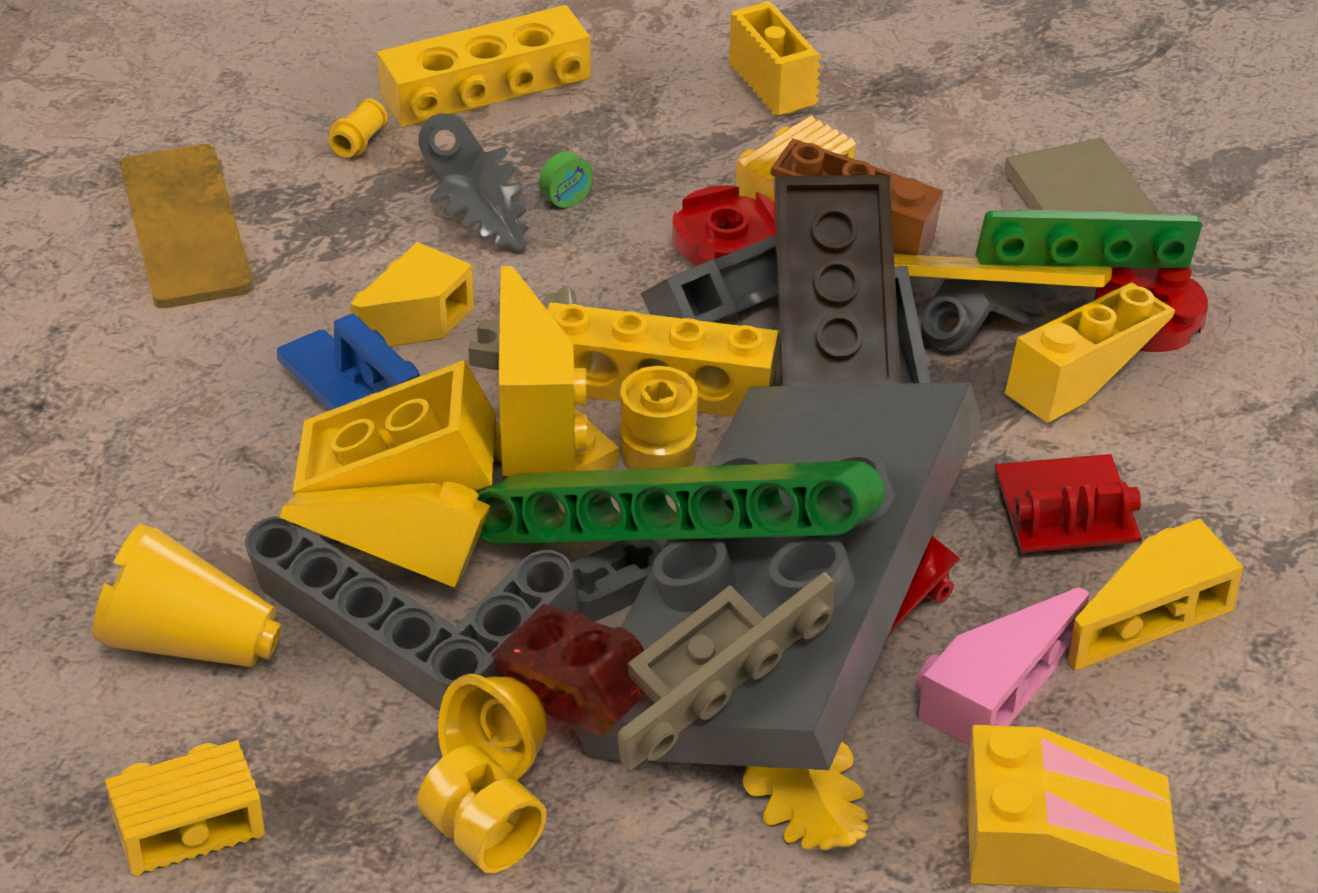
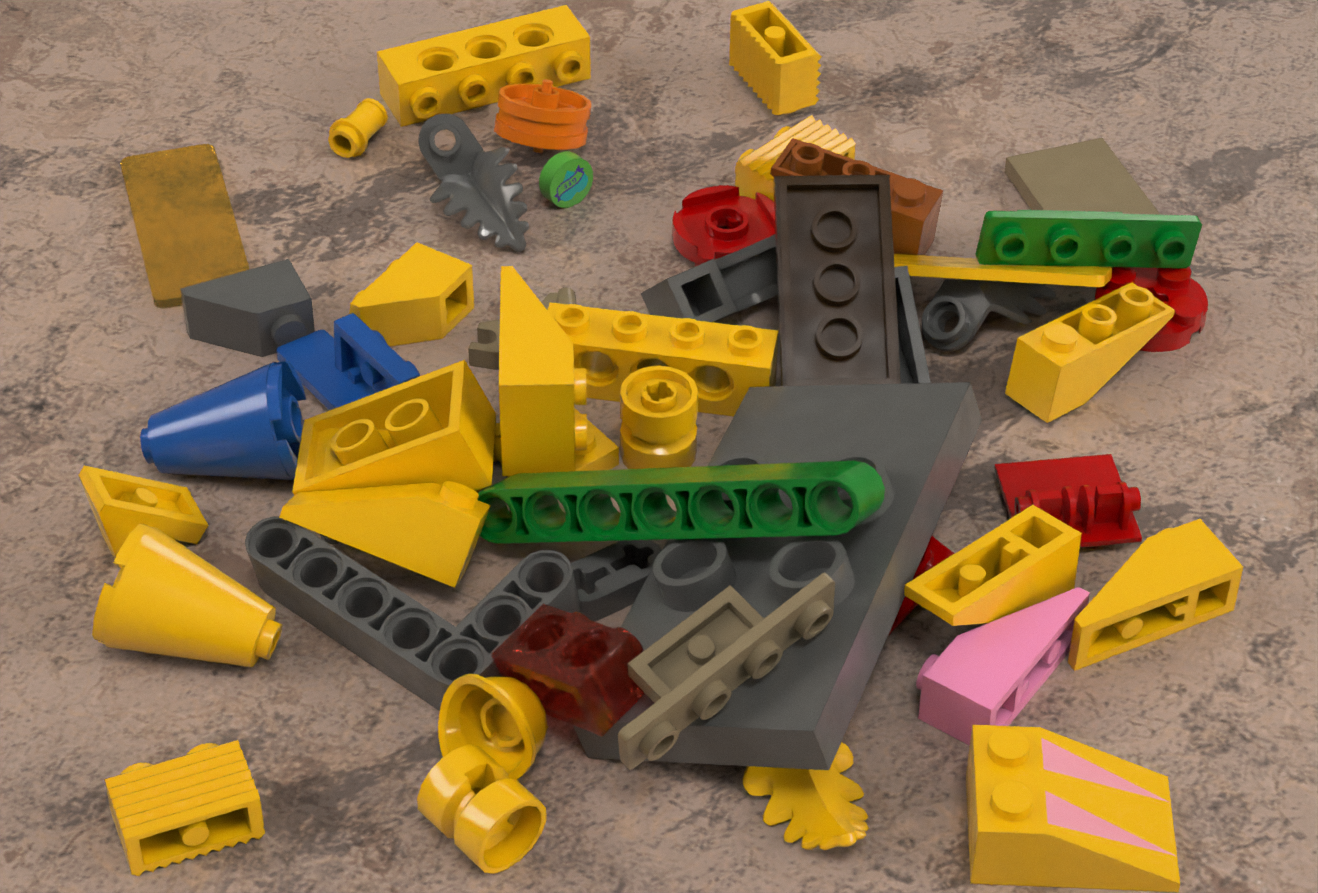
none -> yellow slope [78,465,209,569]
none -> blue cone [140,361,306,480]
none -> dark grey slope [180,259,315,357]
none -> orange wheel [494,79,592,153]
none -> yellow slope [904,505,1082,626]

